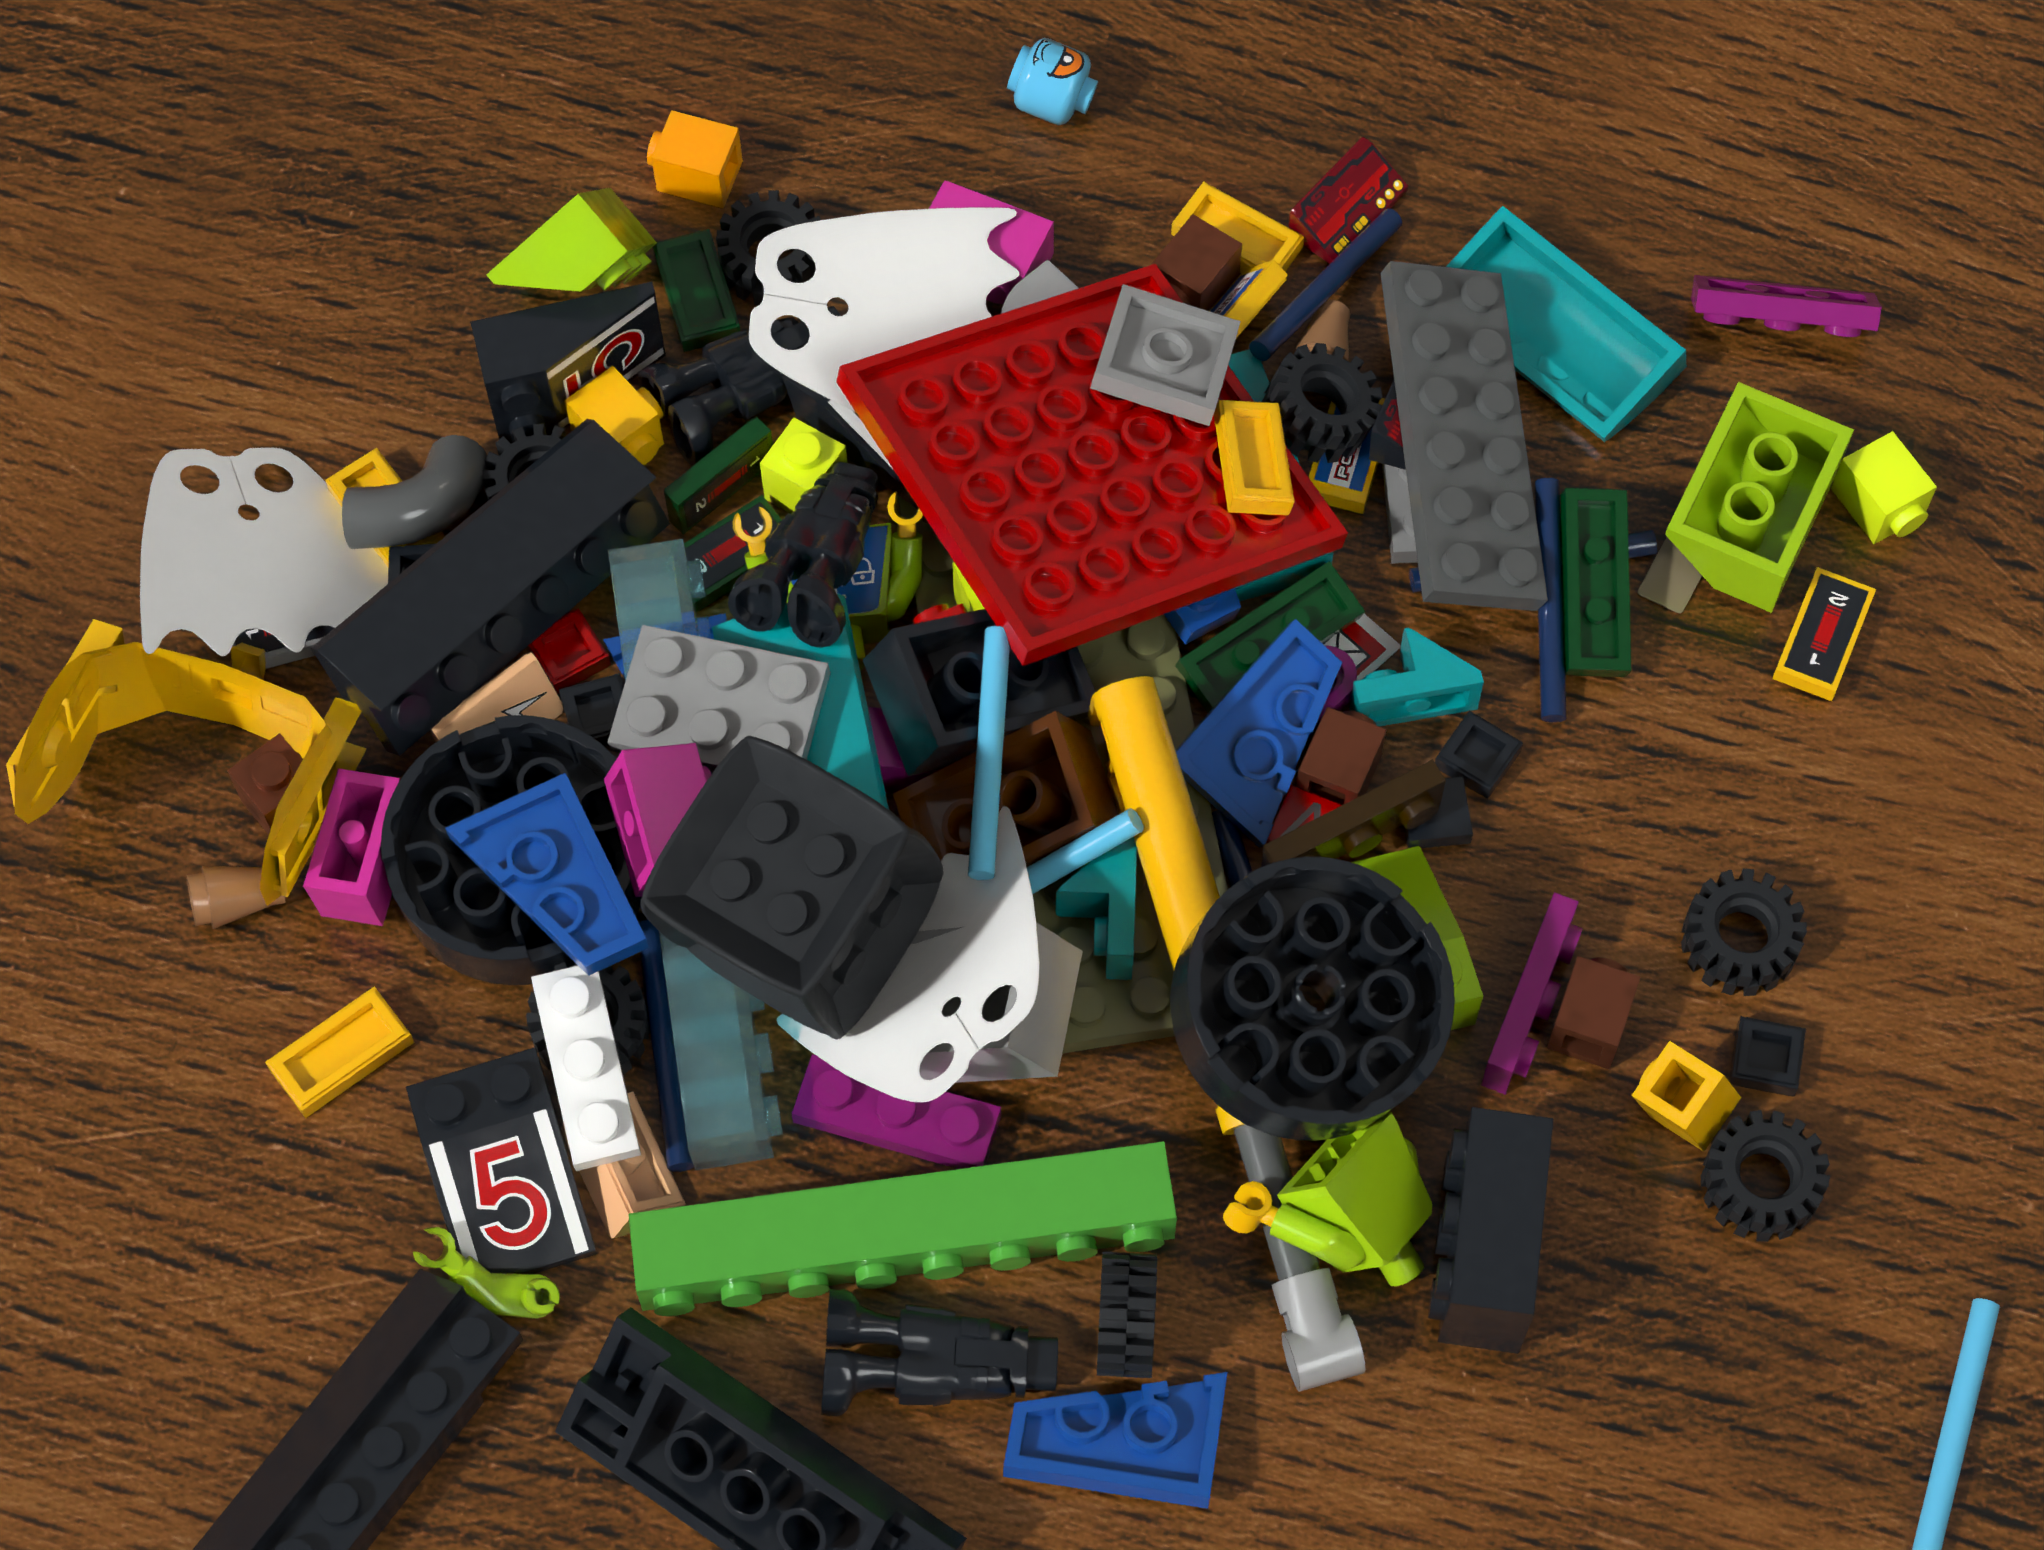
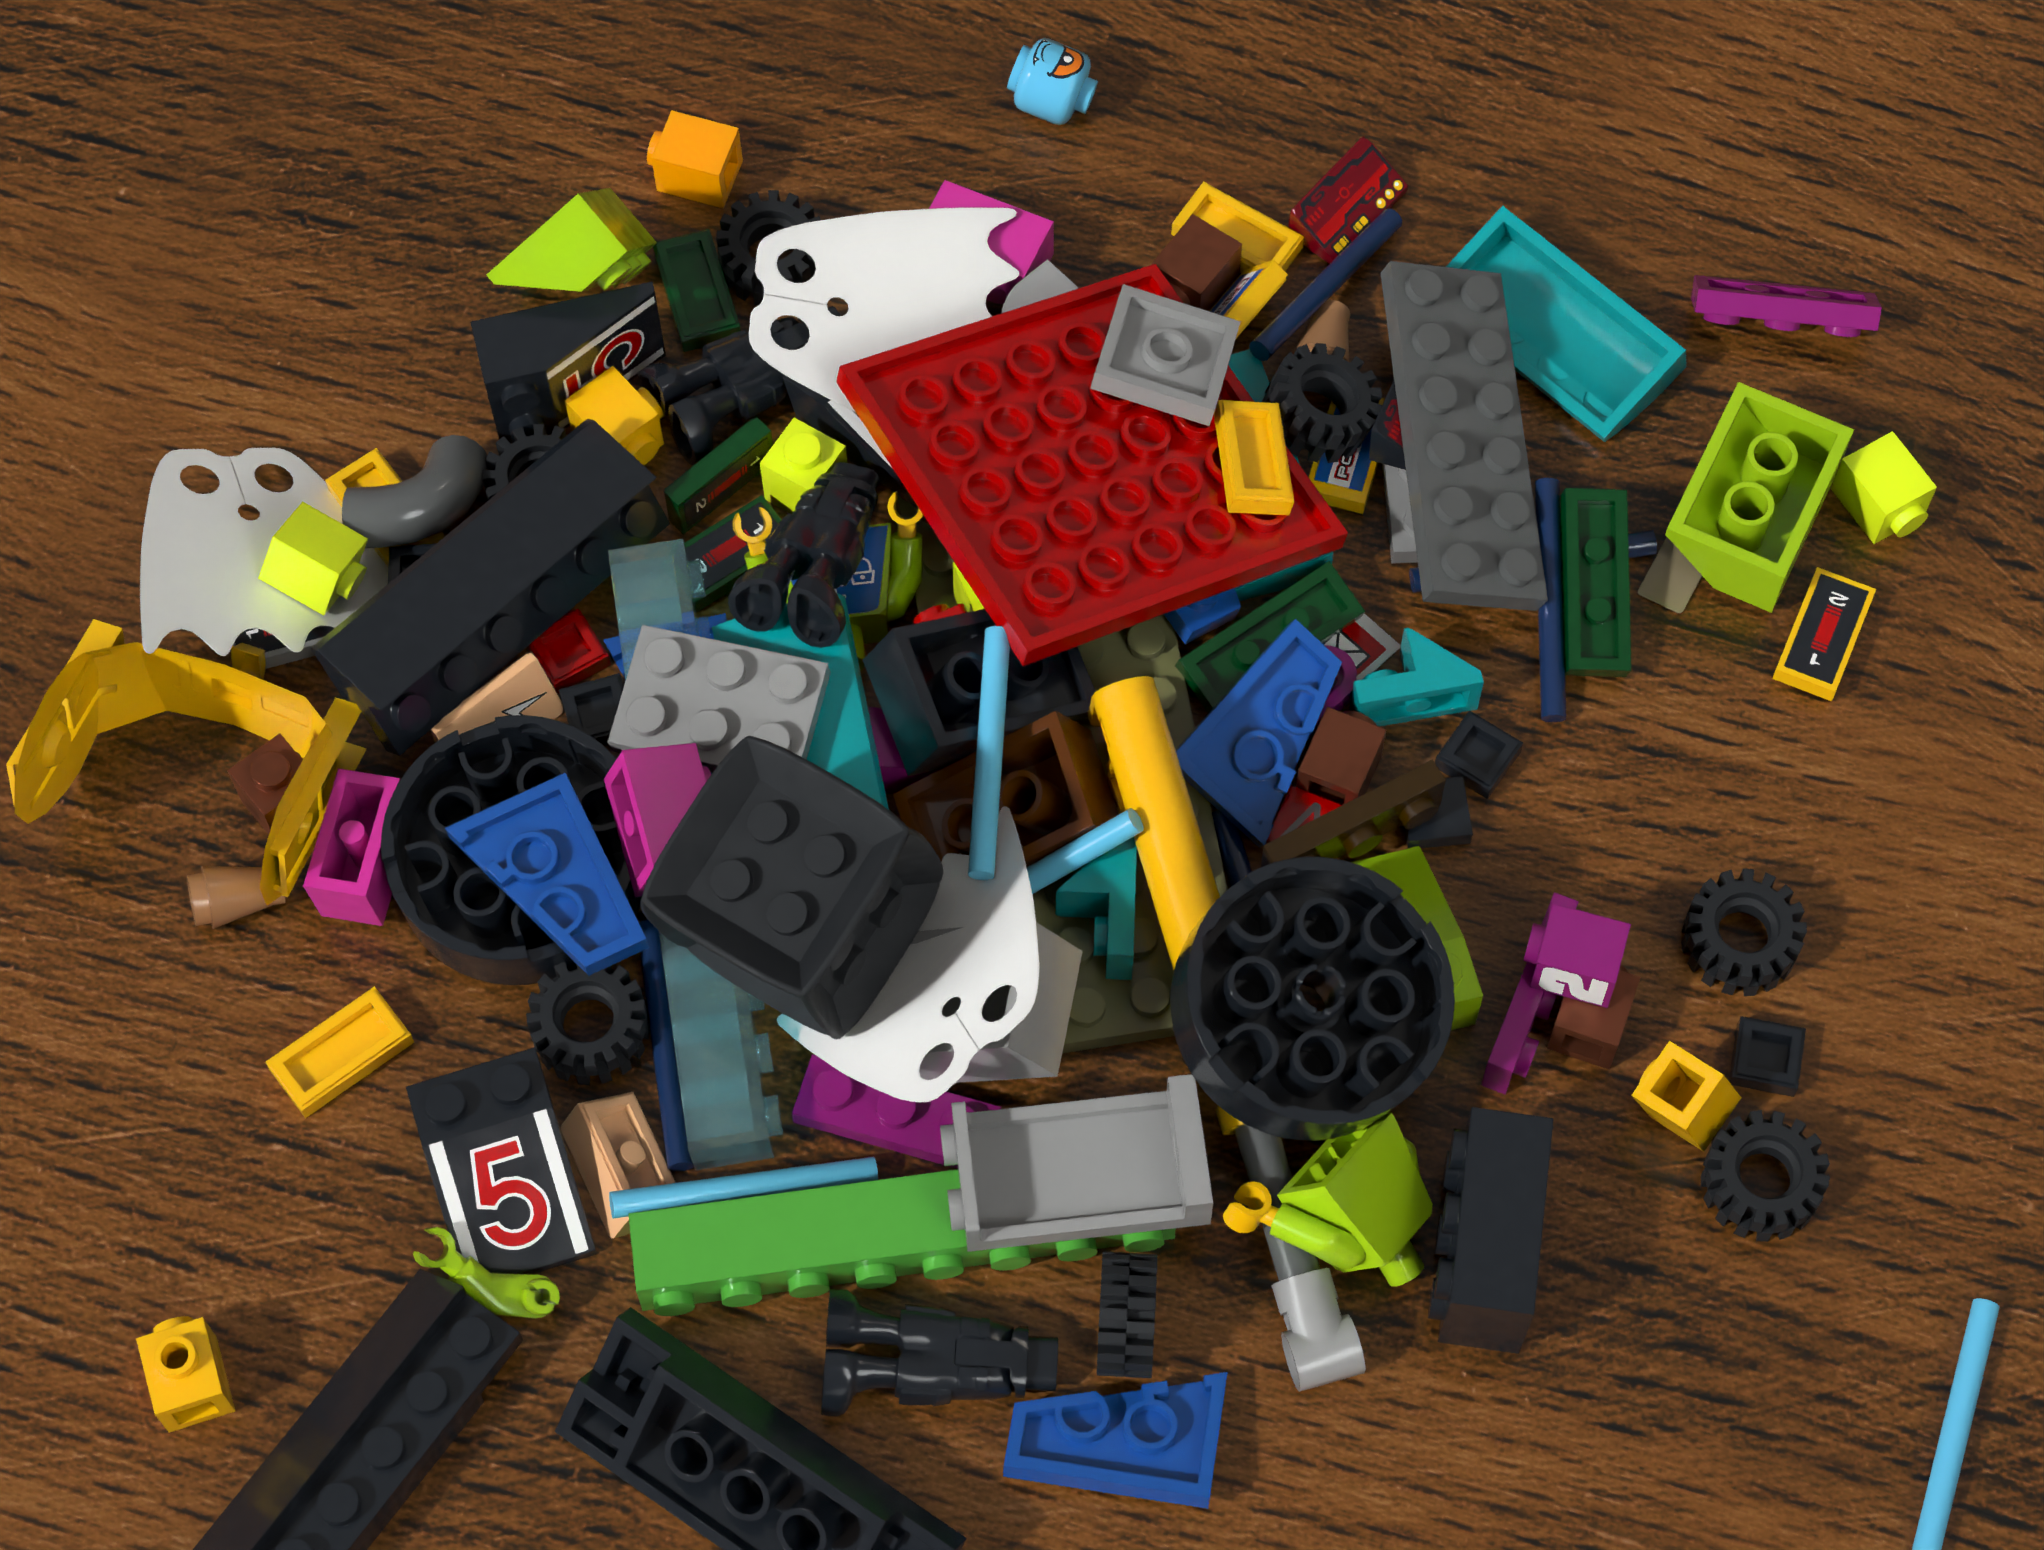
white plate [531,966,641,1171] -> none
none -> yellow brick [136,1316,236,1433]
none -> neon yellow brick [258,501,368,616]
none -> medium azure bar [609,1157,878,1219]
none -> light grey panel [940,1074,1213,1252]
none -> magenta brick [1523,903,1631,1008]

